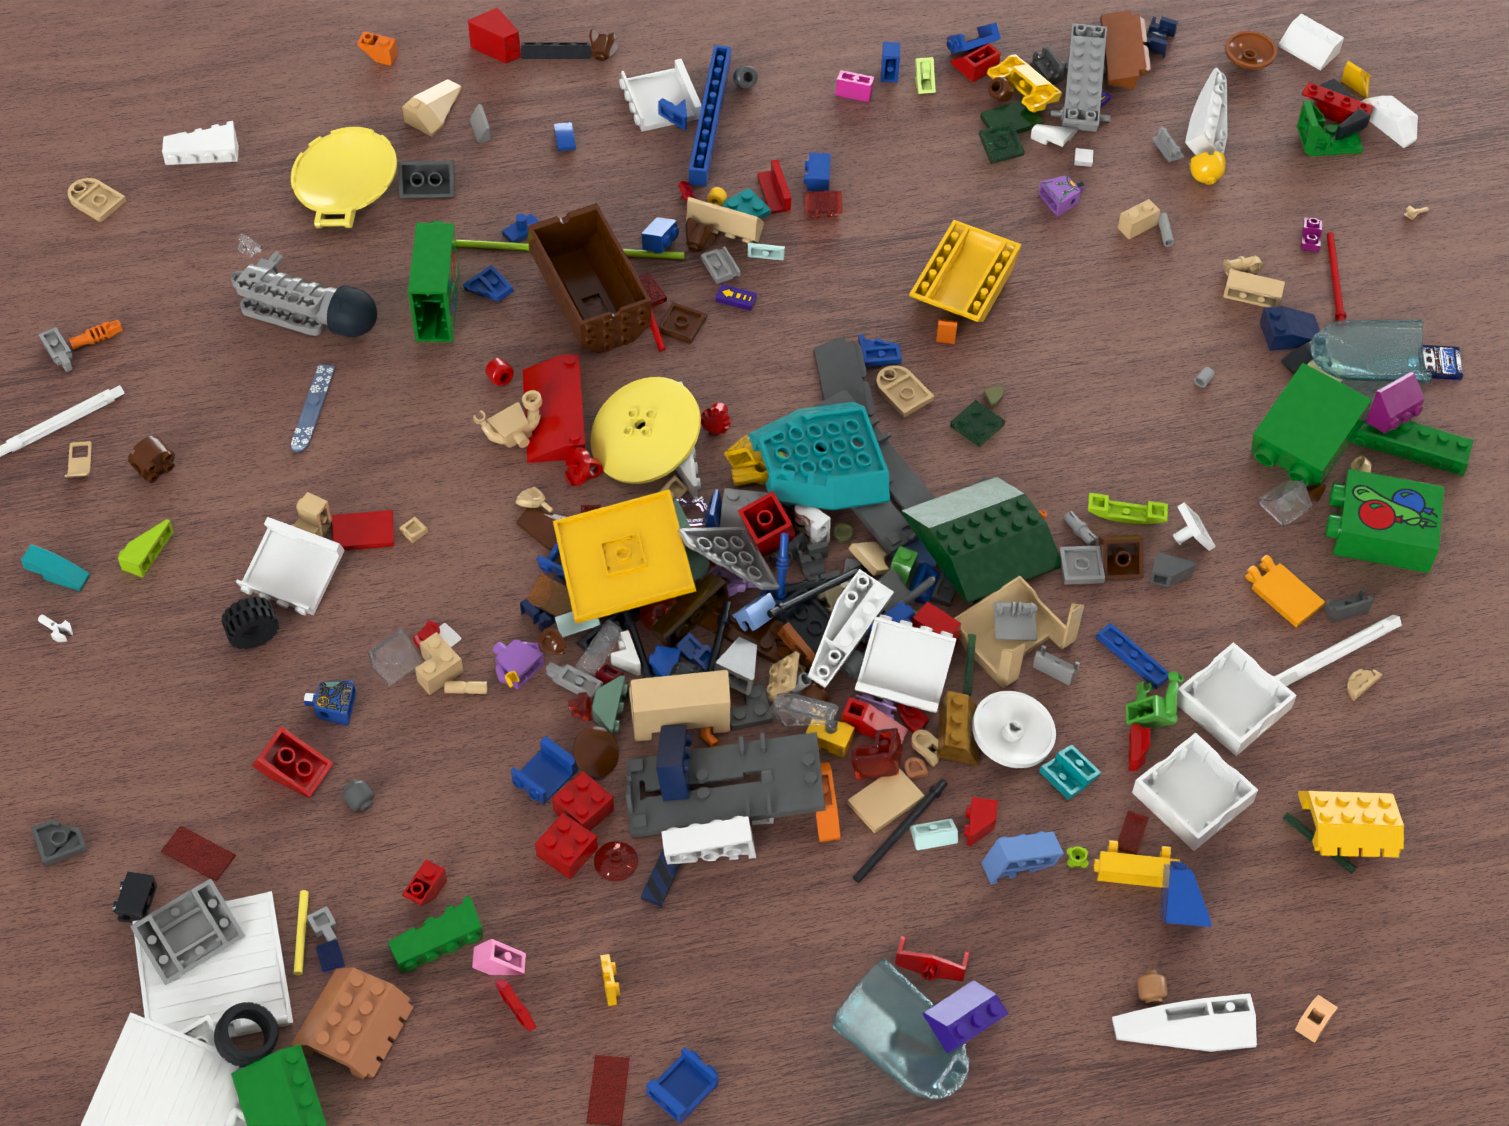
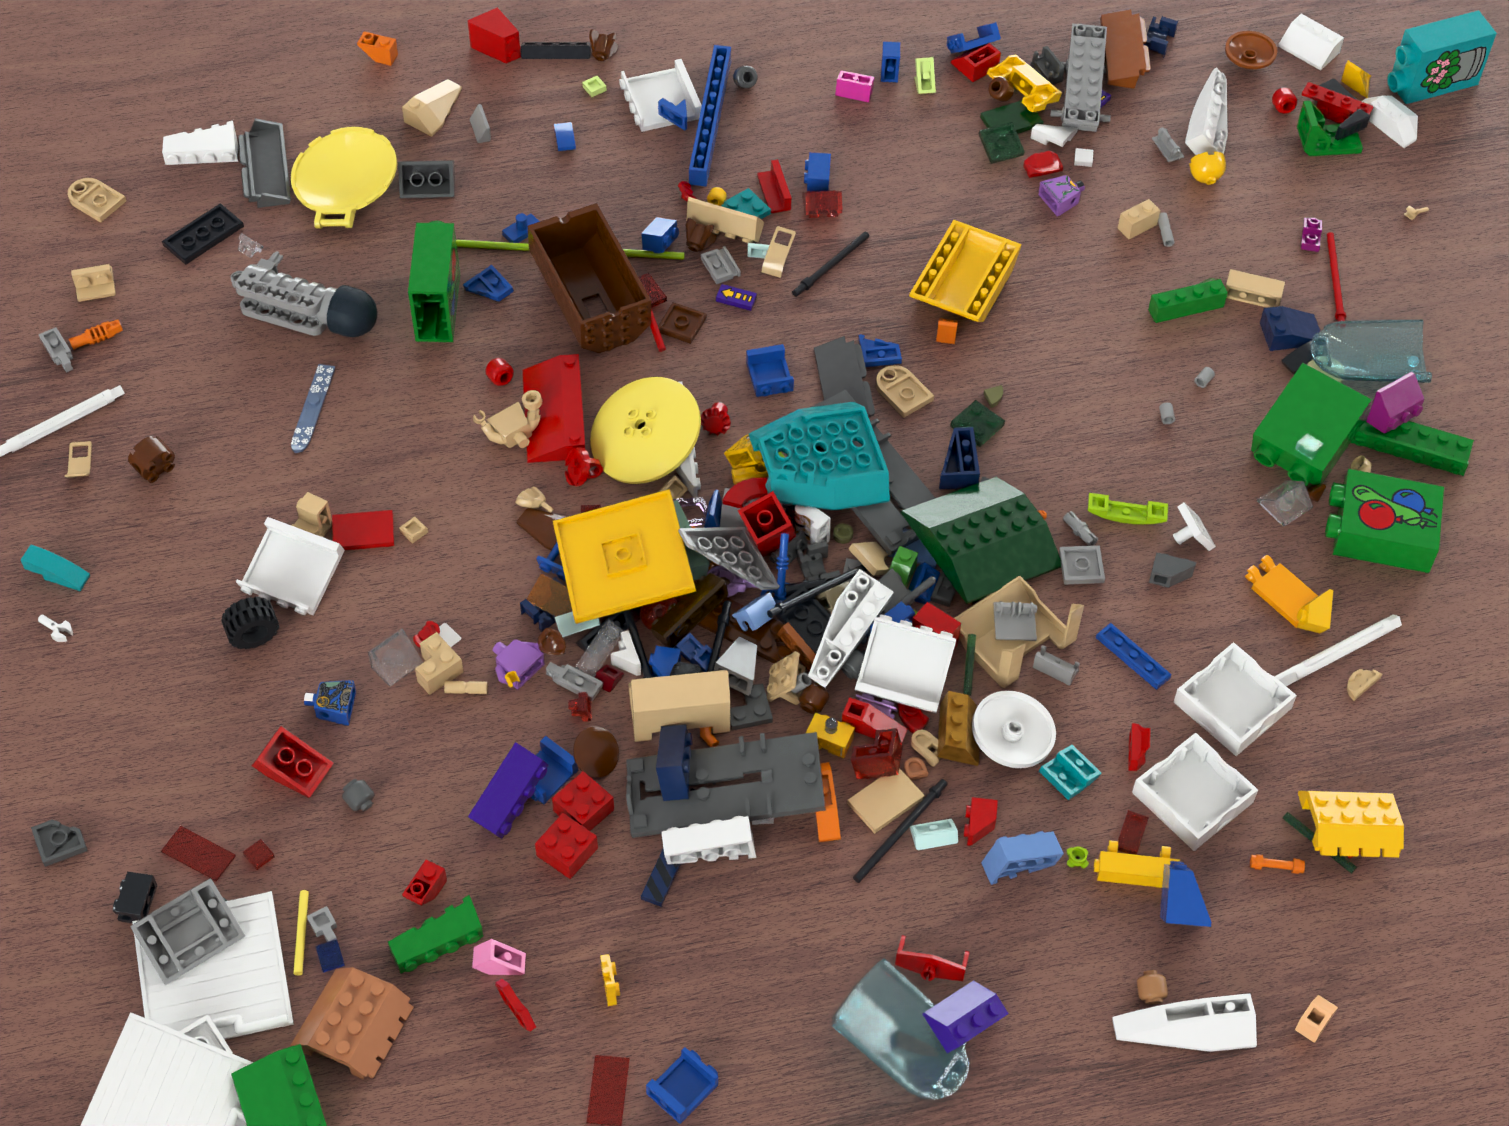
lime slope [118,519,174,578] -> none
black tyre [214,1002,279,1067] -> none
sand green slope [592,676,629,736] -> none
clear red dish [594,841,638,881] -> none
clear slope [769,693,839,726] -> none
reddish brown slope [1099,534,1143,579] -> none
bright green torso [1126,671,1184,729] -> none
tan connector [1223,255,1263,276] -> none
dark grey hinge [1323,589,1373,623] -> none
tile [1420,345,1463,380] -> none
none -> tan bracket [71,264,116,302]
none -> black tile [162,203,244,265]
none -> dark grey slope [238,118,291,208]
none -> clear red tile [243,839,275,870]
none -> dark purple slope [468,742,549,839]
none -> yellowish green tile [582,76,607,97]
none -> red tile [722,477,768,509]
none -> blue panel [746,344,794,397]
none -> tan piece [761,226,796,278]
none -> black bar [792,231,869,297]
none -> dark blue wedge [939,427,980,490]
none -> red slope [1023,151,1063,178]
none -> green wedge [1148,278,1228,323]
none -> light grey hinge [1159,403,1175,424]
none -> orange bar [1250,854,1305,874]
none -> red head [1272,88,1297,114]
none -> clear light blue slope [1296,434,1324,459]
none -> yellow slope [1297,589,1333,634]
none -> teal brick [1387,10,1497,104]

